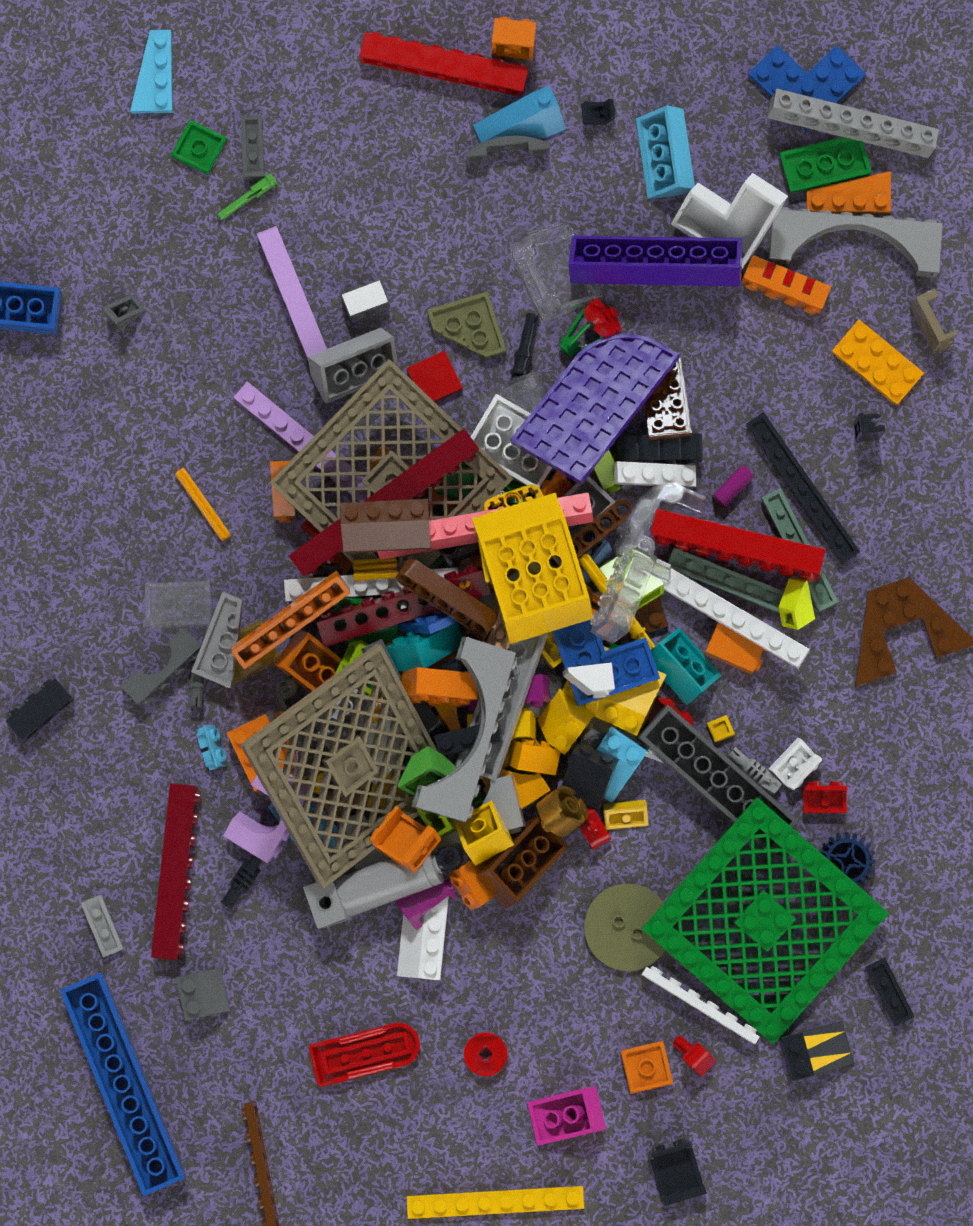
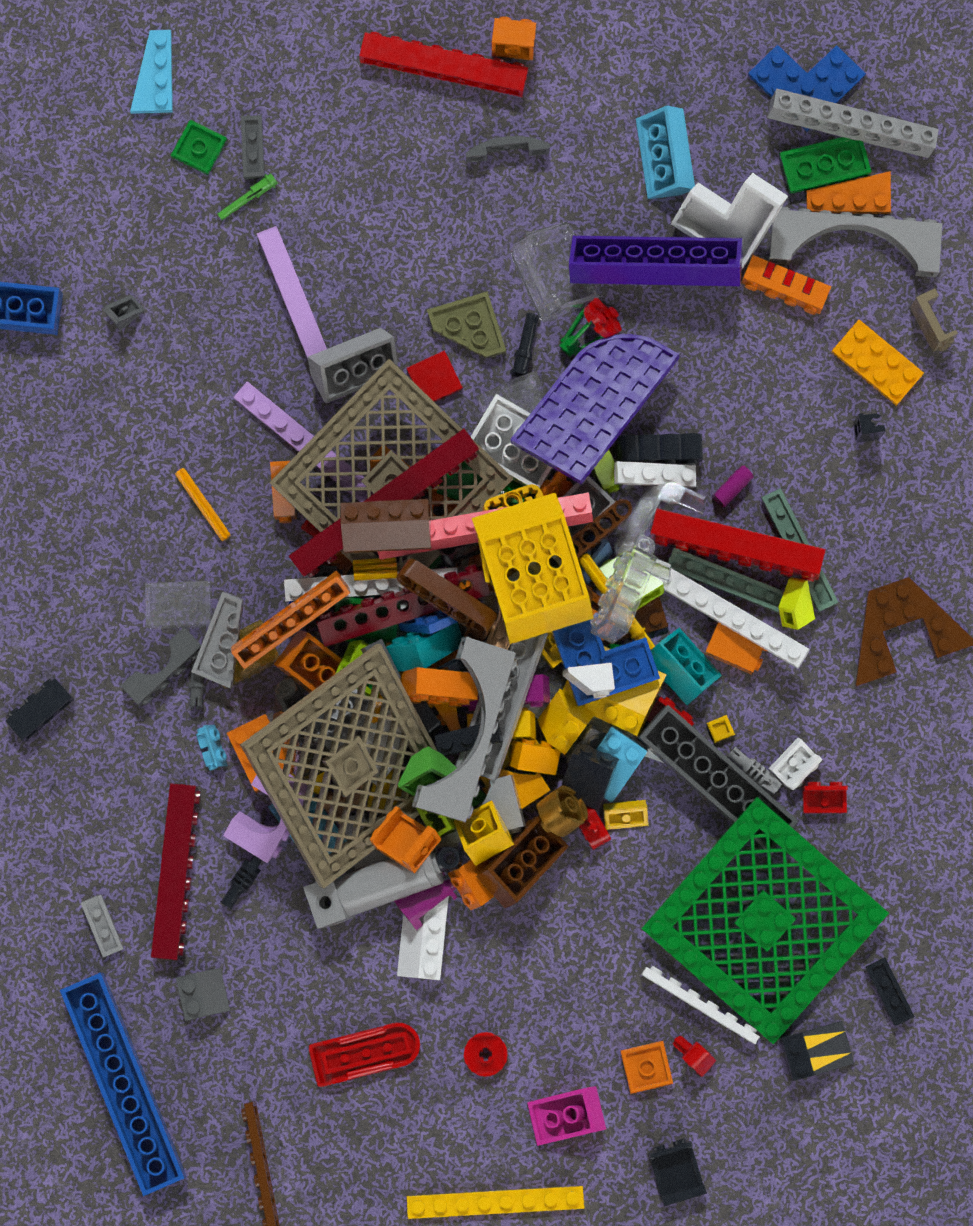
white brick [341,279,390,323] -> none
dark azure wedge [473,86,566,143] -> none
black bracket [581,99,616,125] -> none
olive plate [584,883,665,971] -> none
tile [644,357,692,440] -> none
black plate [746,412,860,564] -> none
dark blue gear [819,832,876,886] -> none

